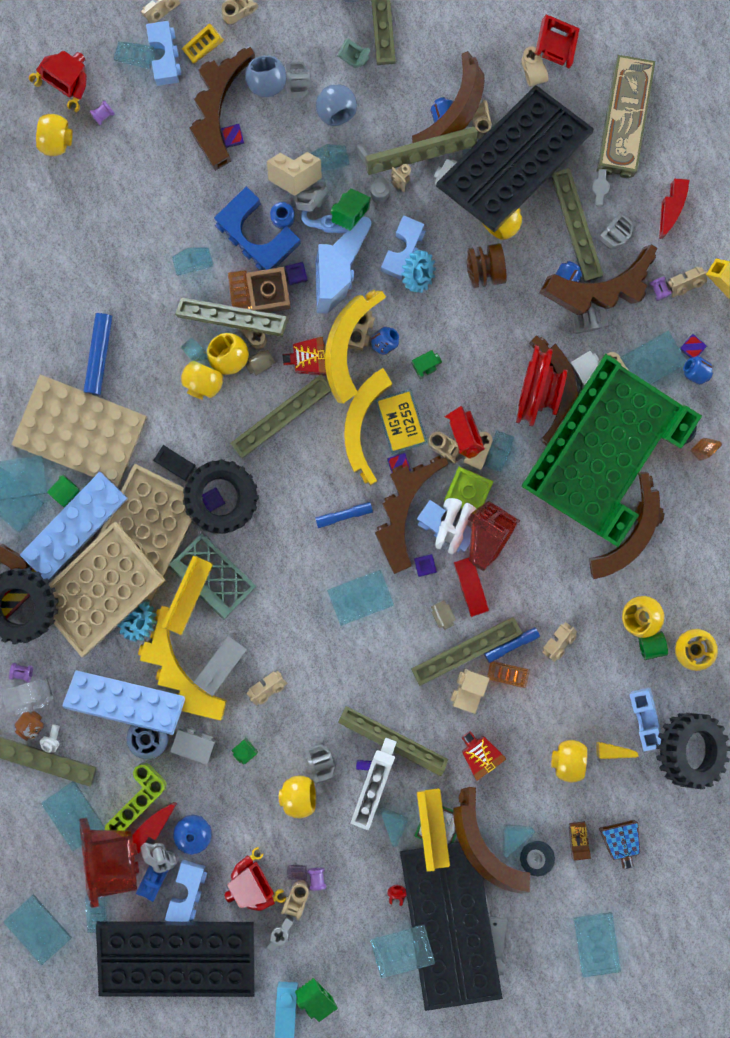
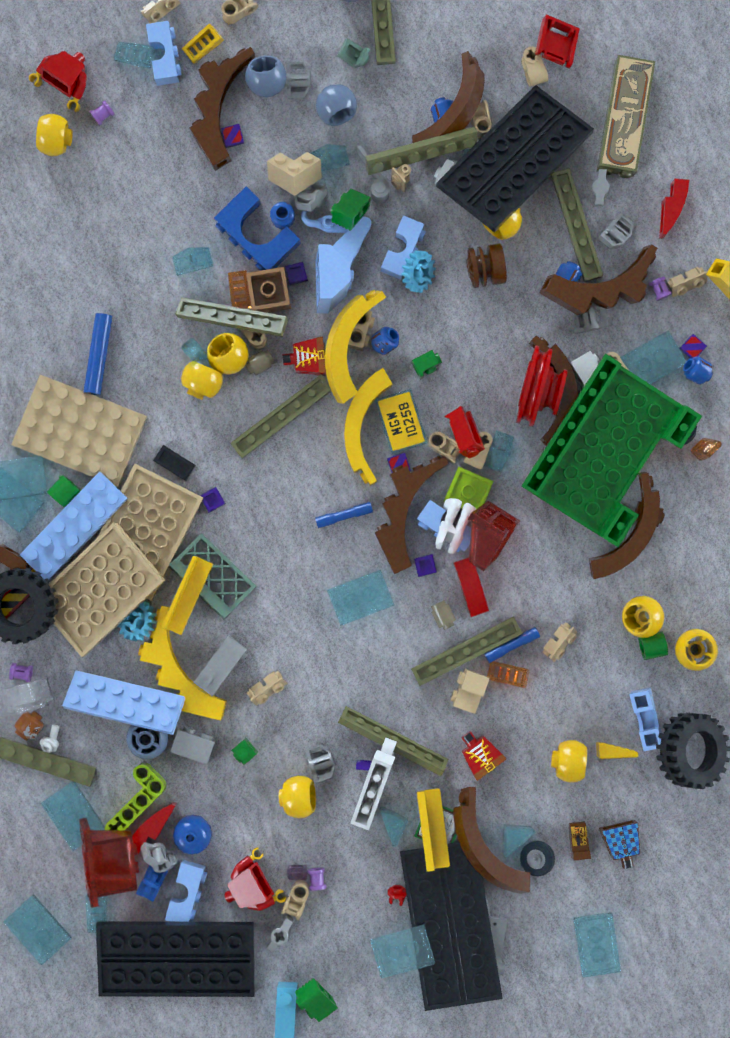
black tyre [183,459,259,534] -> none

